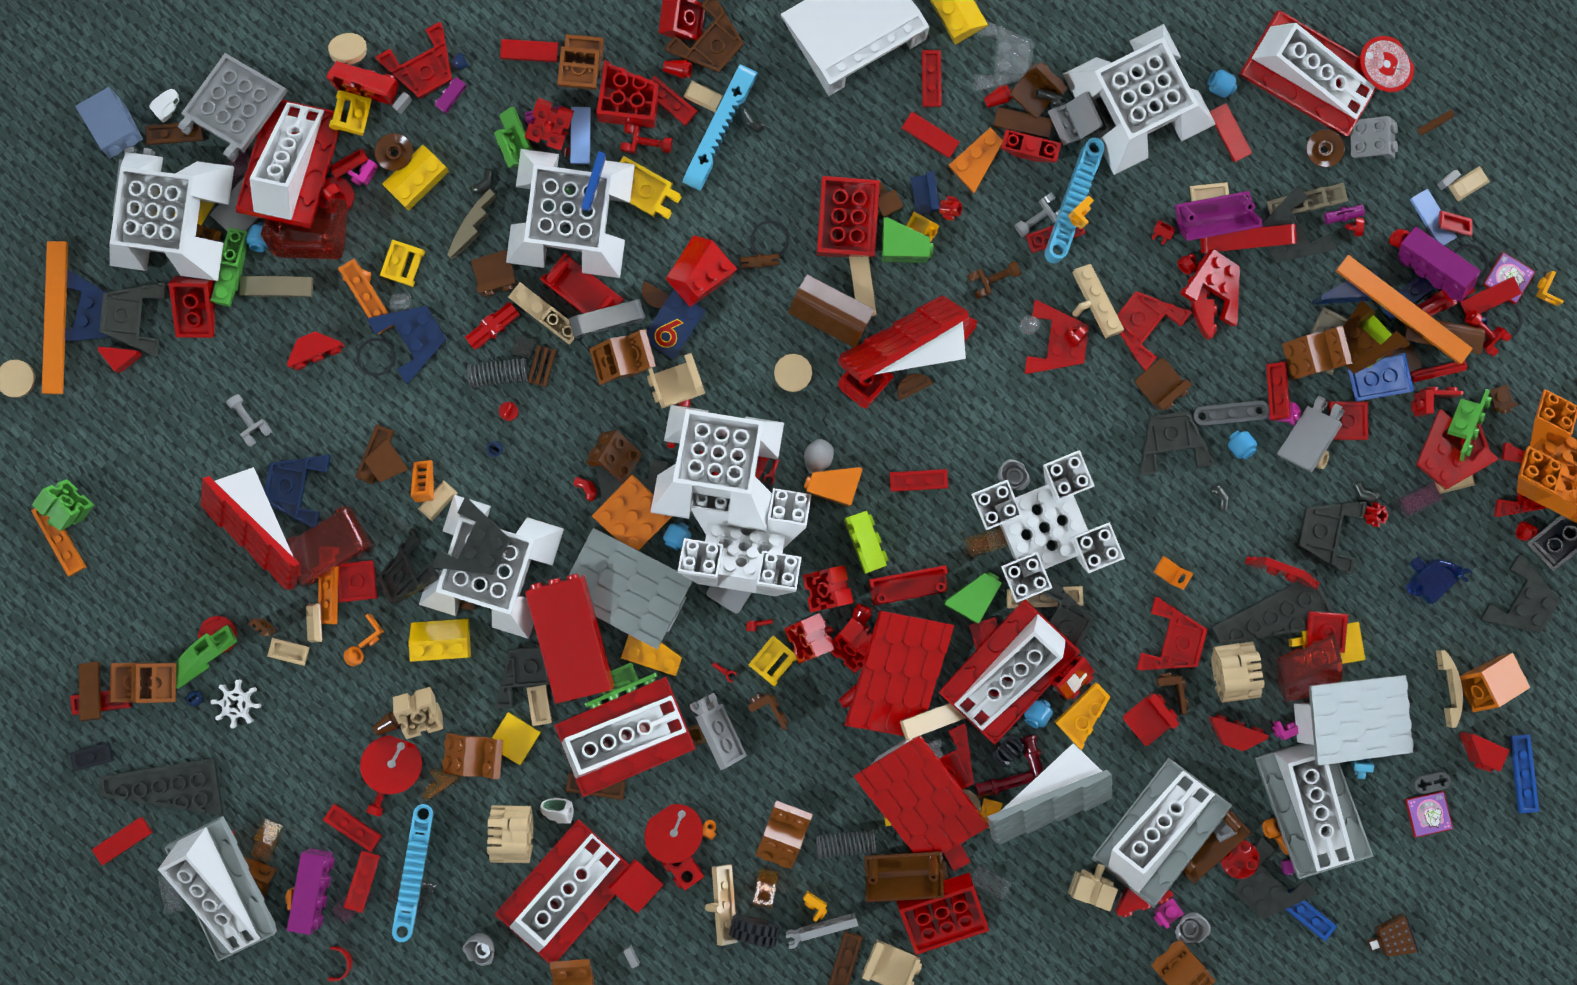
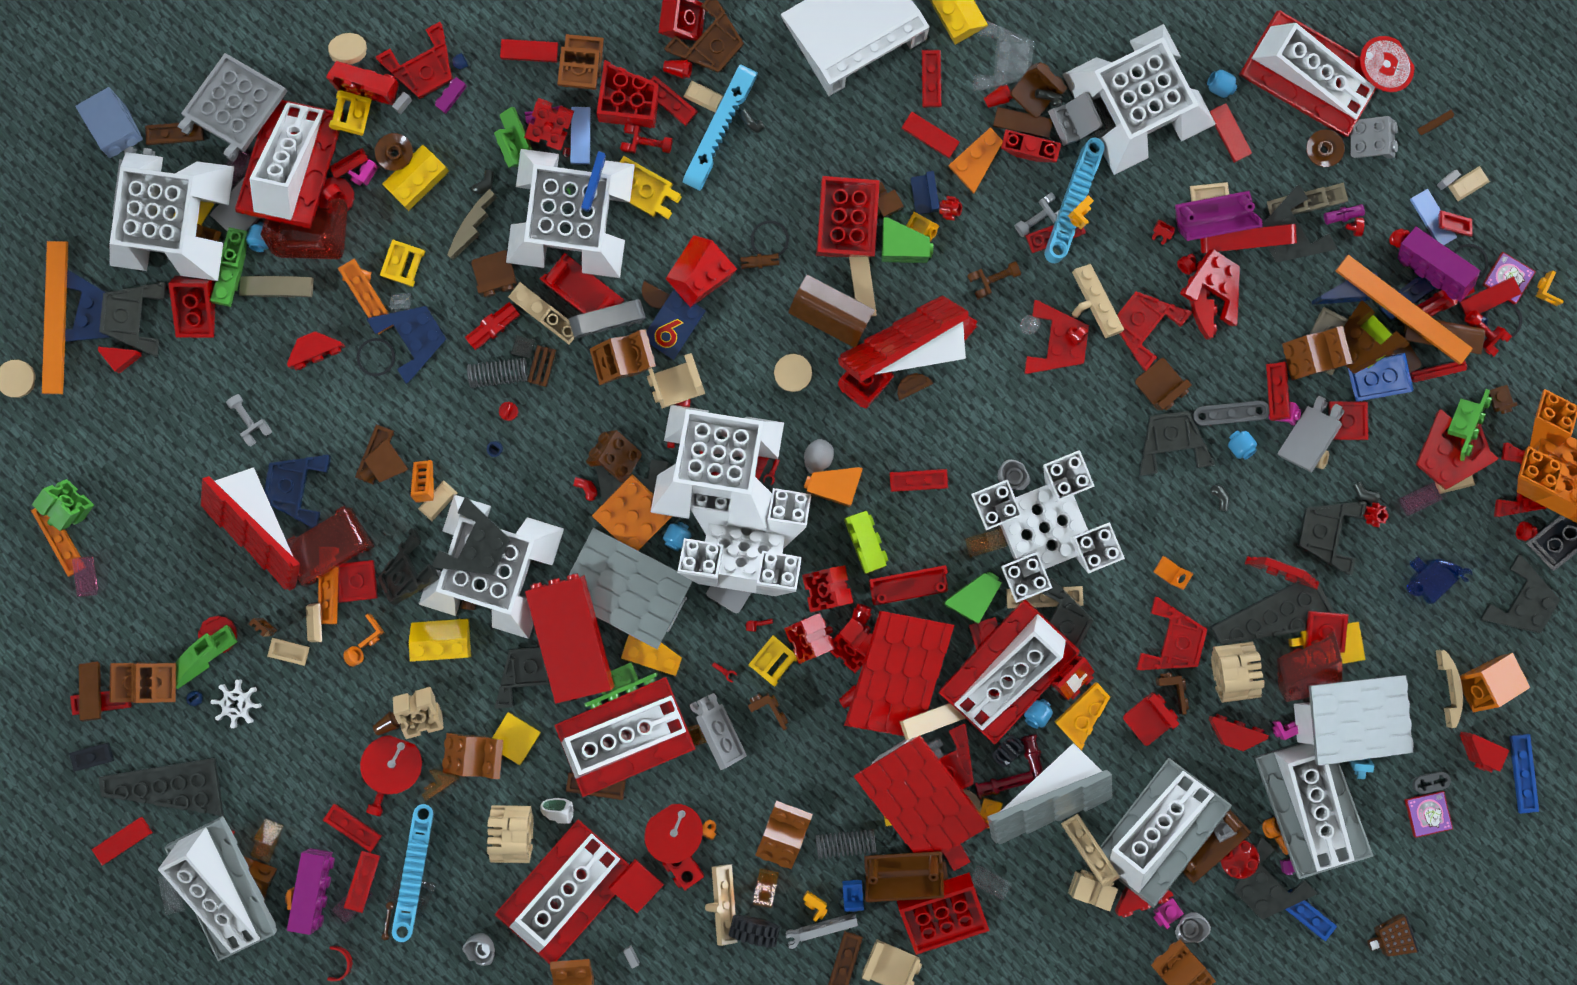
white rock [149,89,179,123] -> none
tan tile [527,685,552,726] -> none
red bracket [1411,387,1463,417] -> none
none -> clear pink tile [72,556,98,597]
none -> reddish brown hinge [381,901,394,941]
none -> blue bracket [842,880,864,912]
none -> tan tile [1061,814,1119,888]

